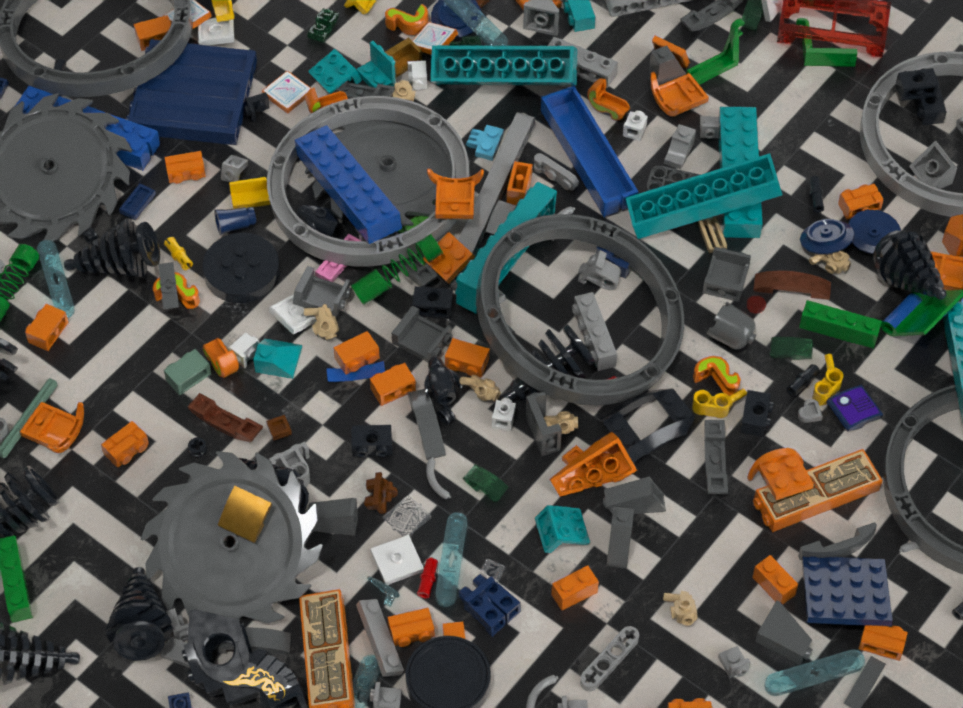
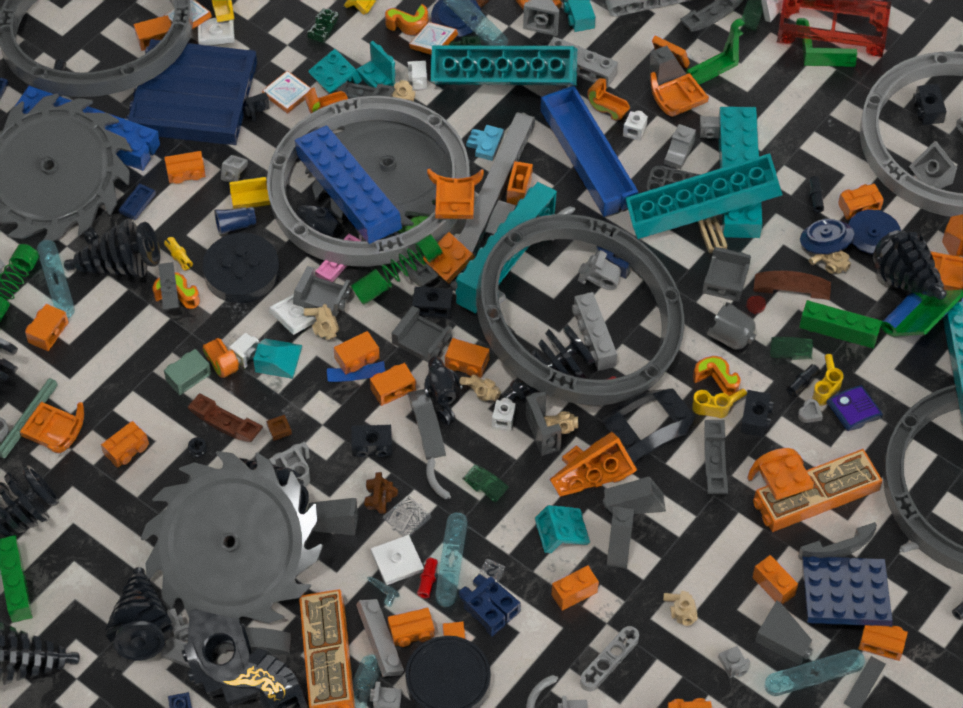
pearl gold slope [218,486,273,543] -> none
pearl gold panel [385,37,422,78] -> none
light grey plate [534,153,579,191] -> none
black brick [895,68,939,101] -> none

